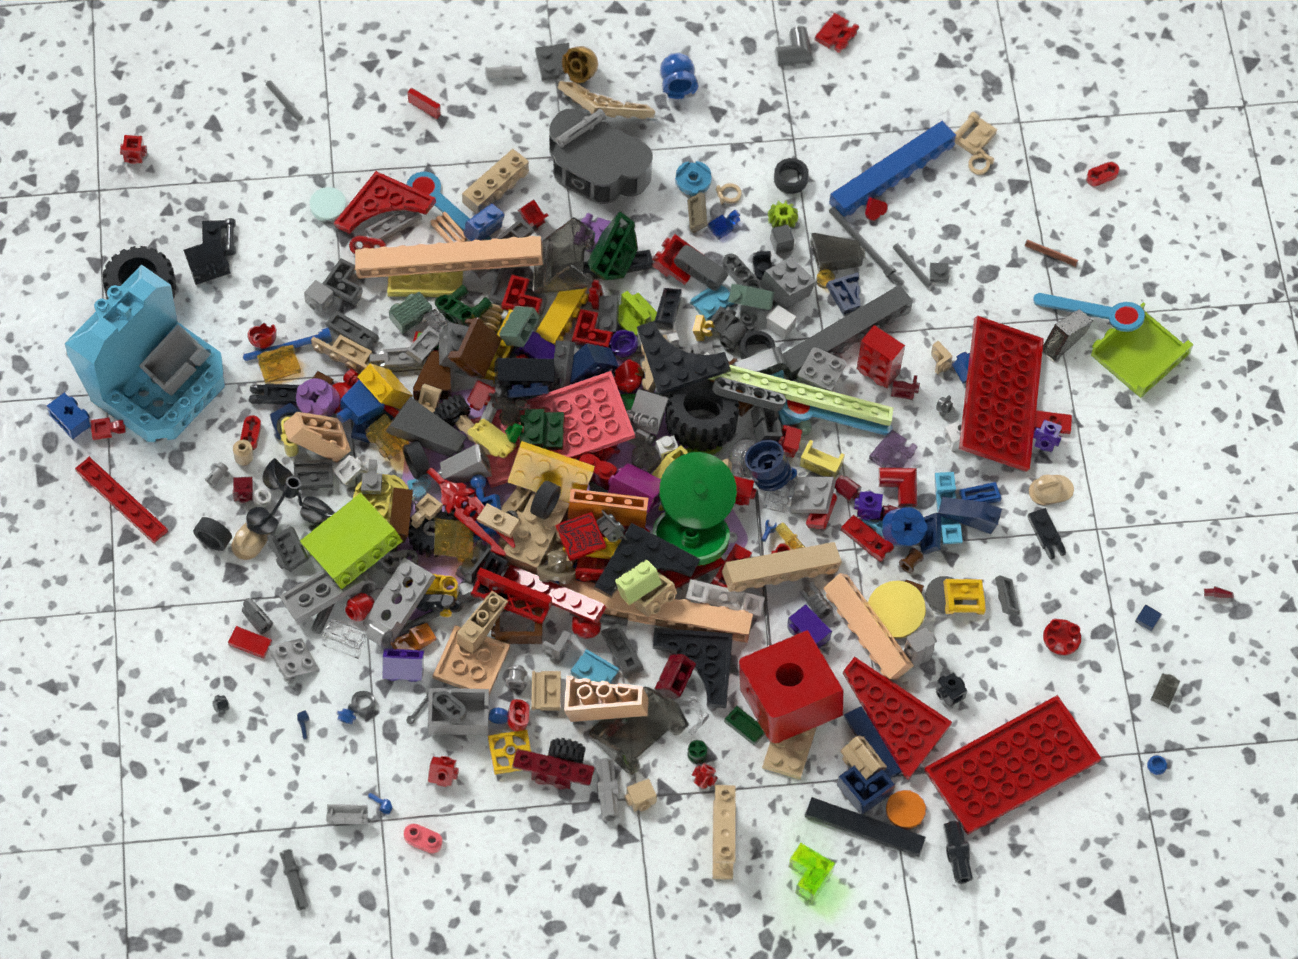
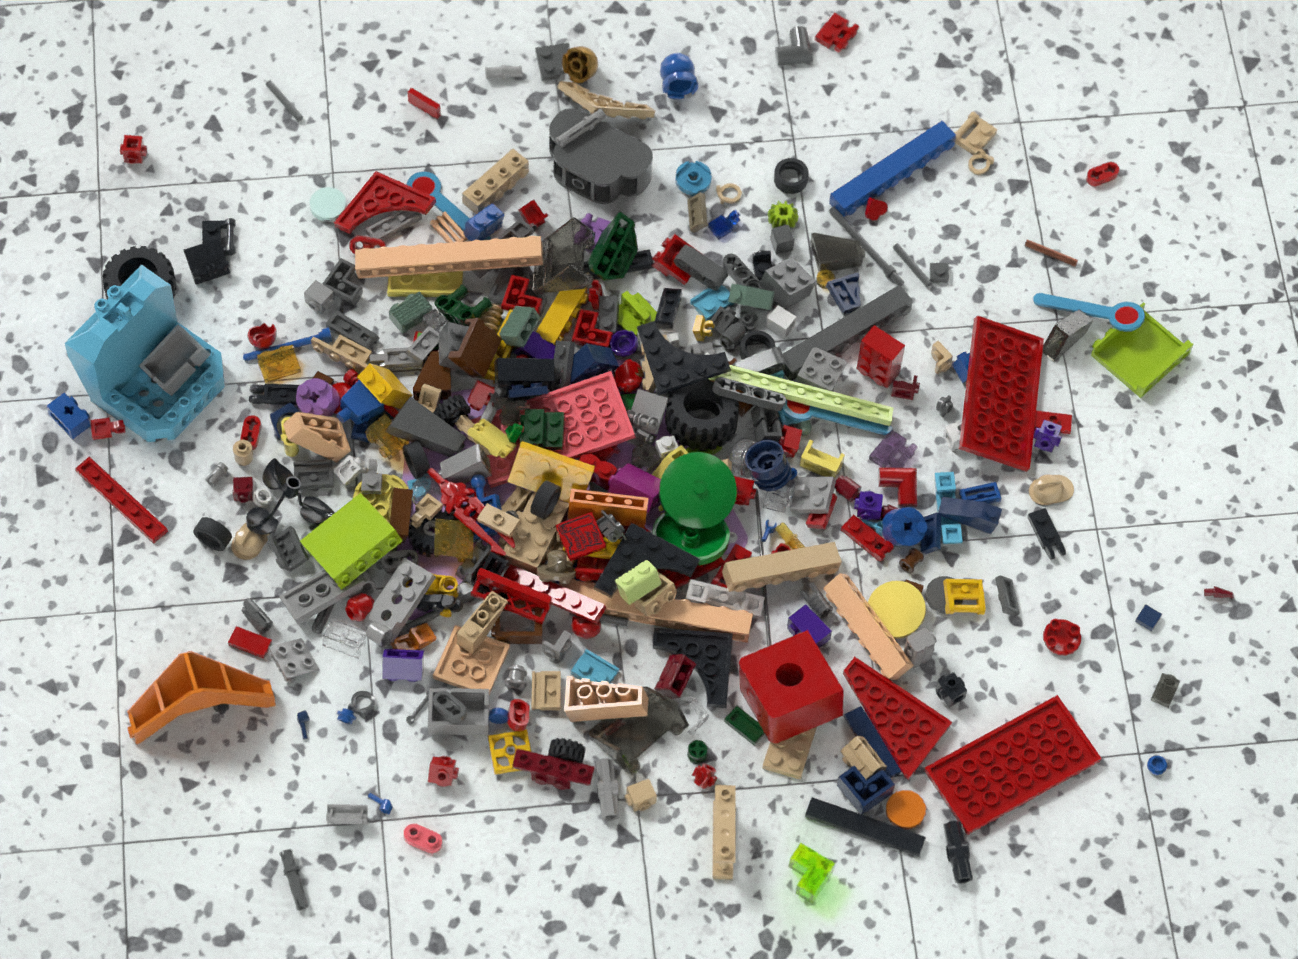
dark grey plate [601,623,644,679] -> none
none -> orange panel [127,651,276,744]

